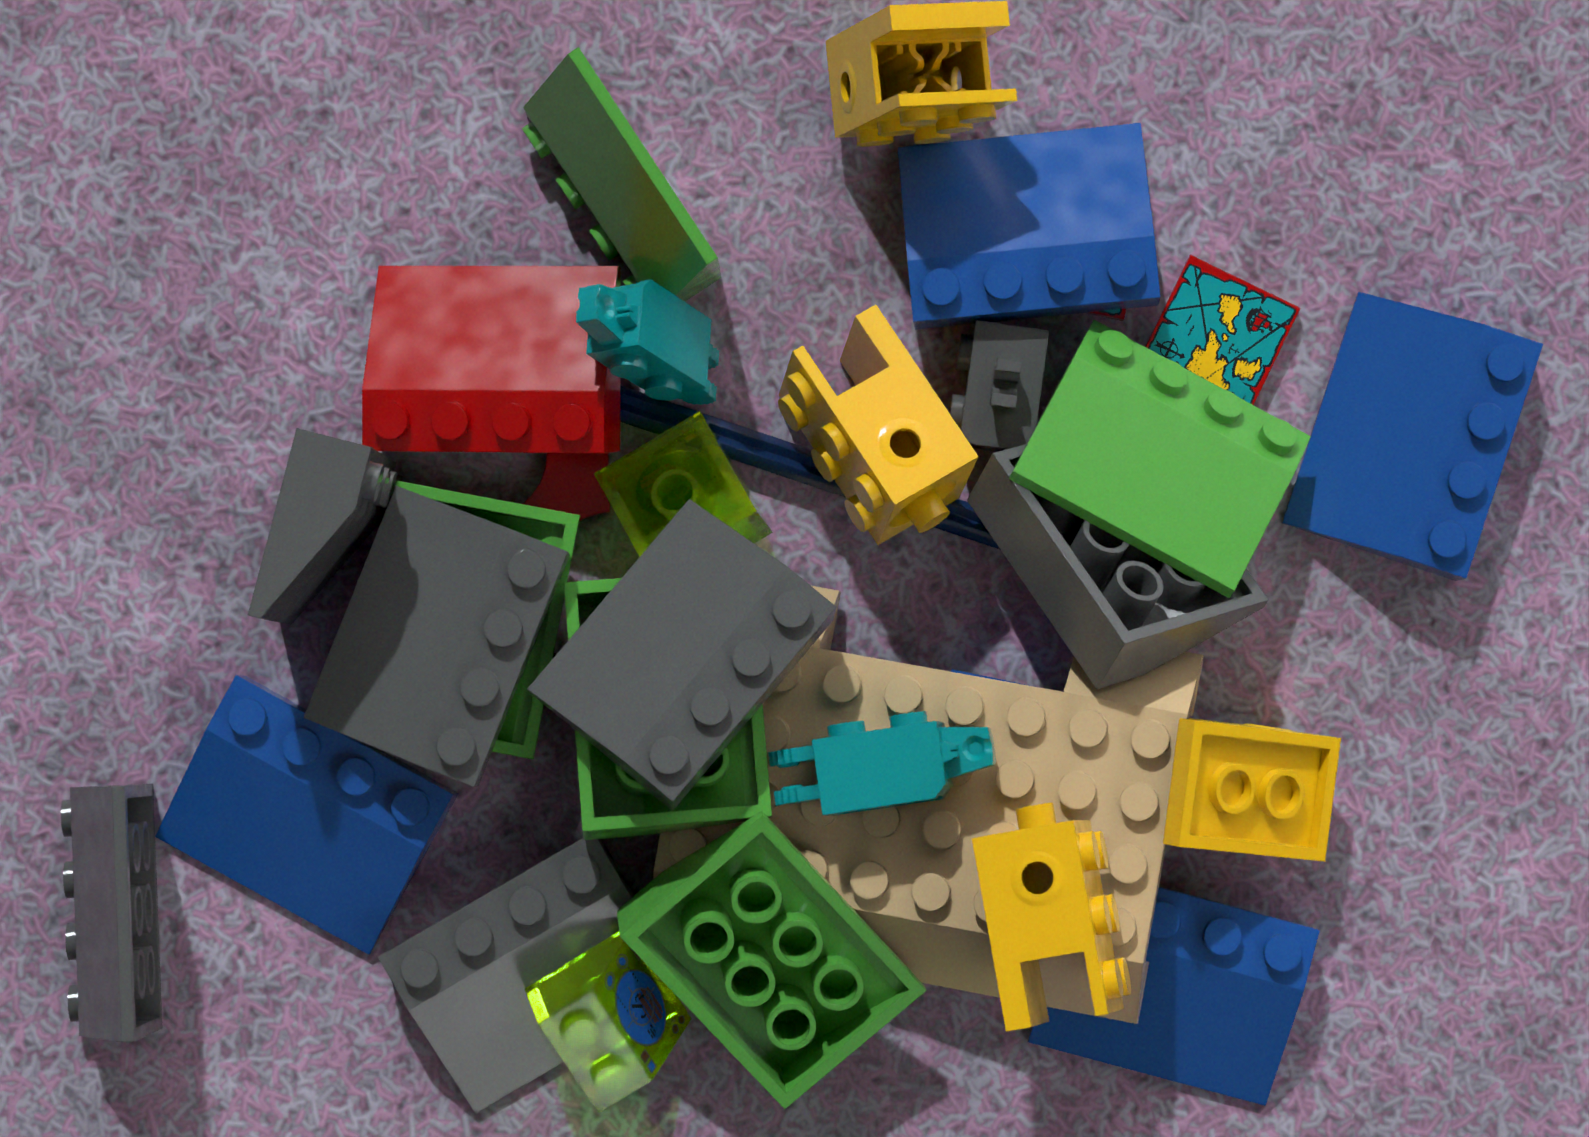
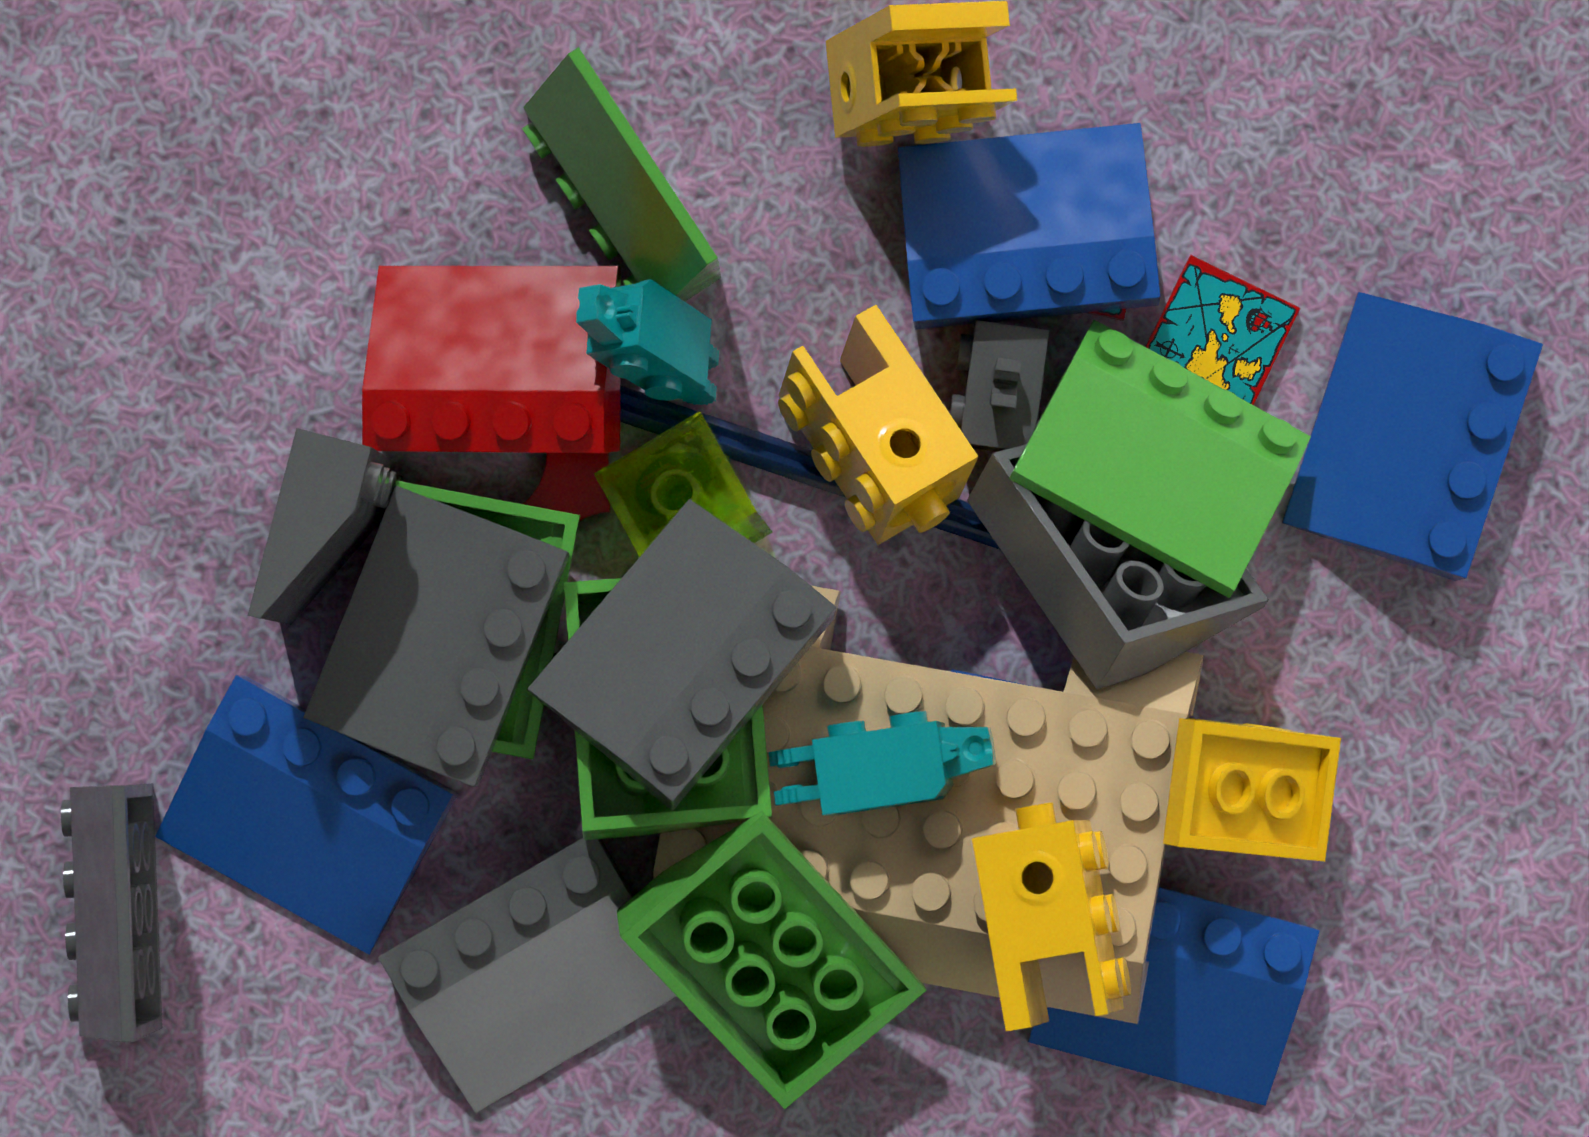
clear neon green slope [525,931,692,1113] -> none

